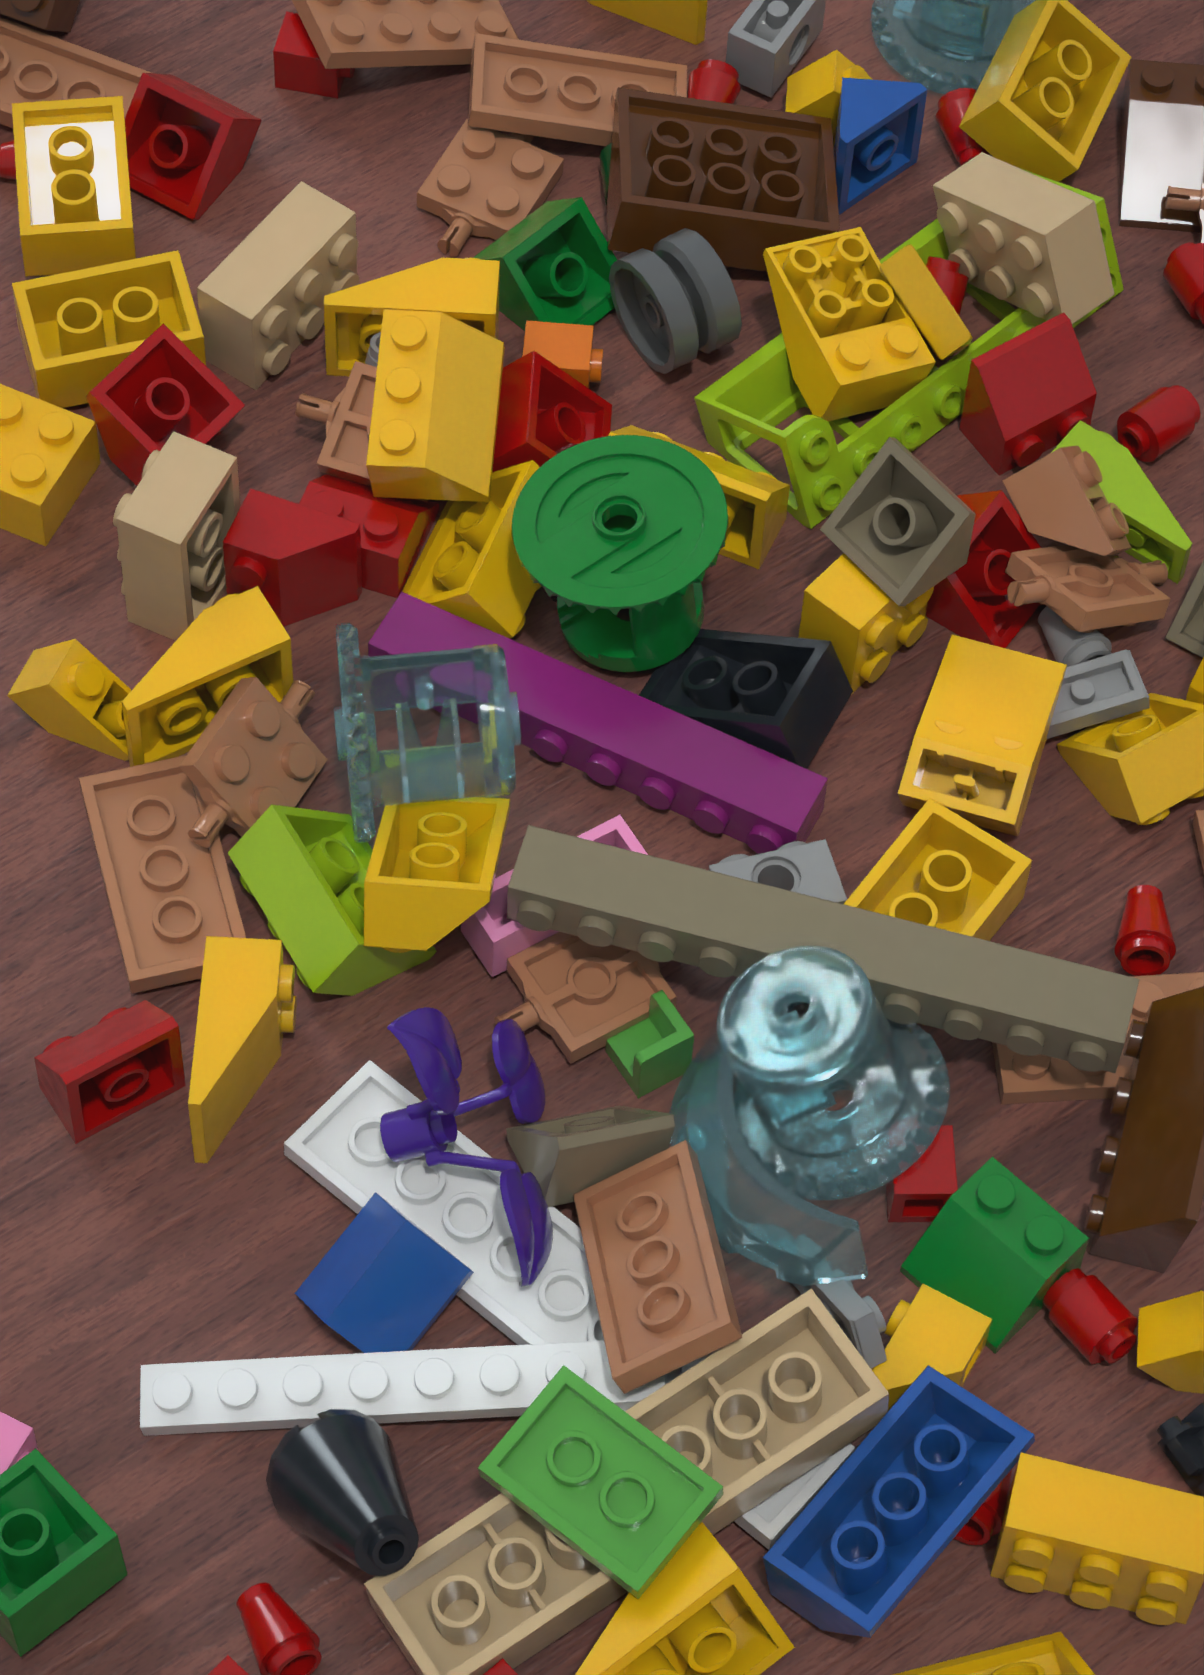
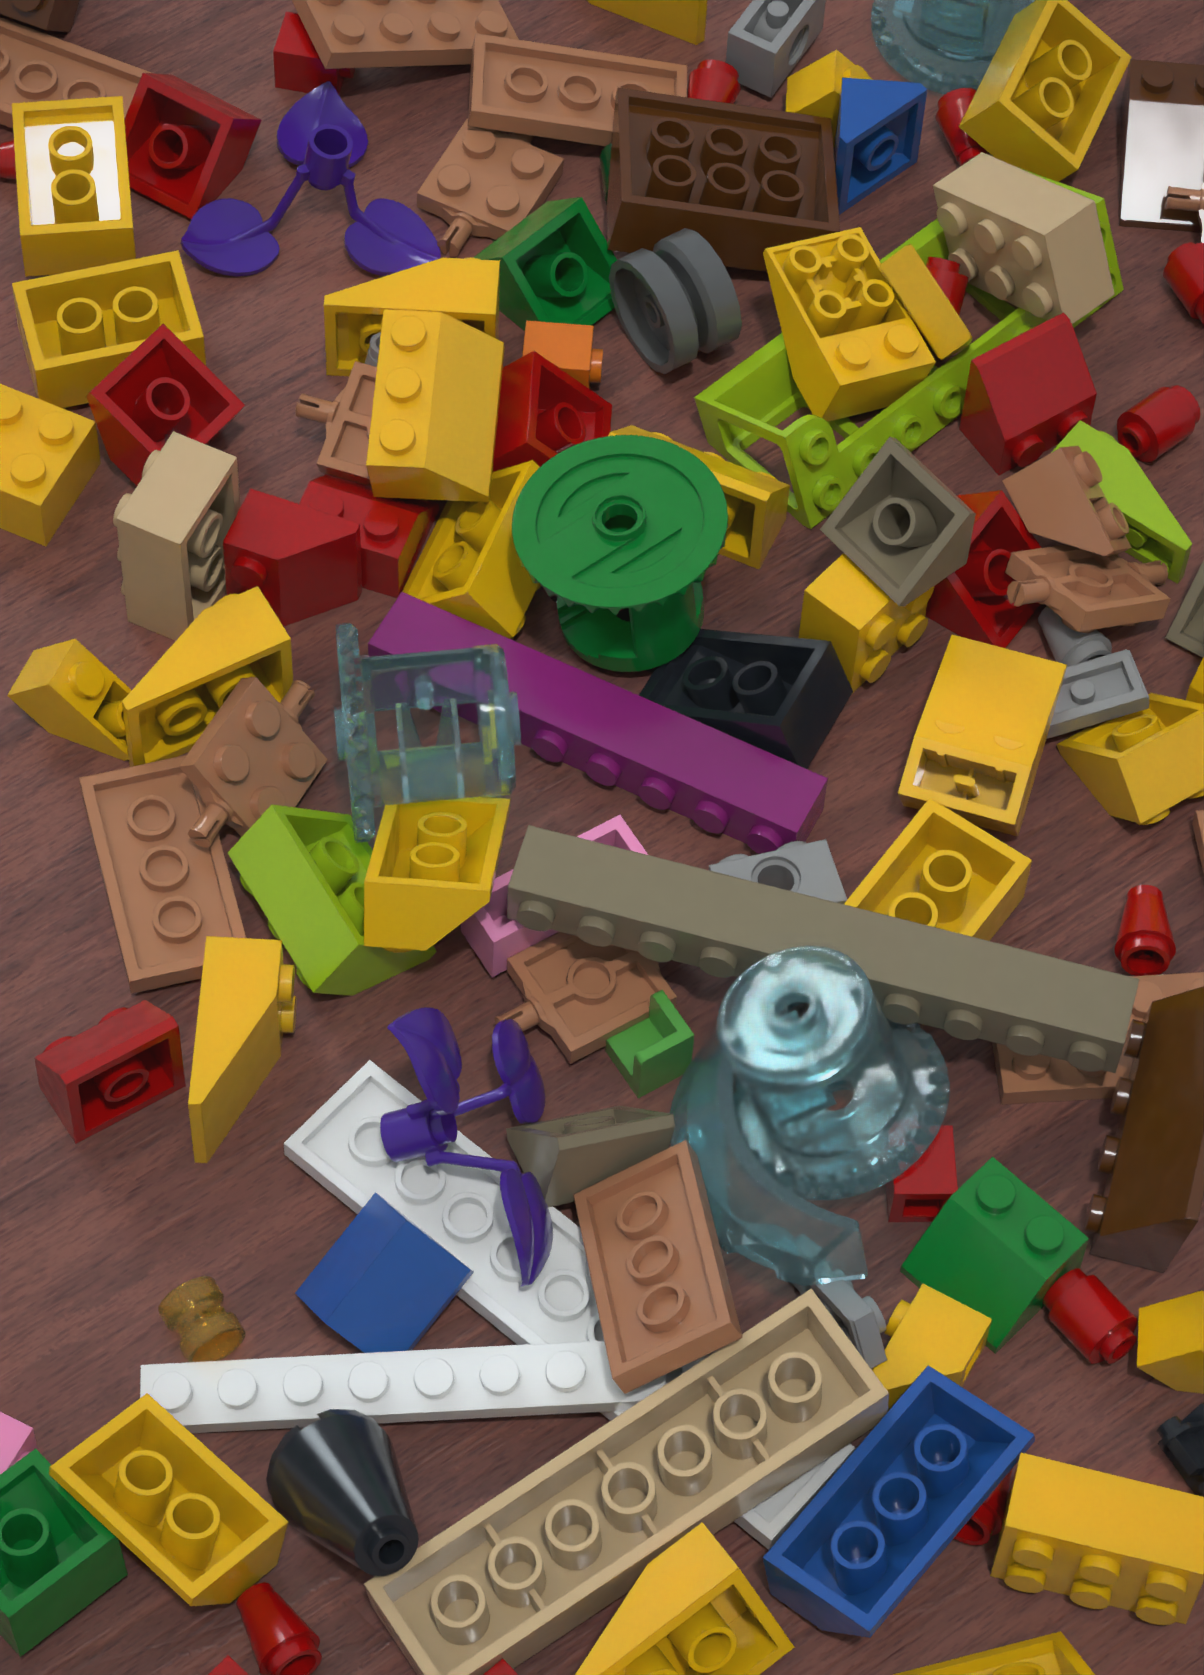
tan brick [197,181,359,390] -> none
bright green plate [478,1365,724,1599] -> none
none -> yellow slope [49,1393,288,1606]
none -> clear yellow wheel [158,1276,246,1362]
none -> dark purple plant [180,81,441,276]

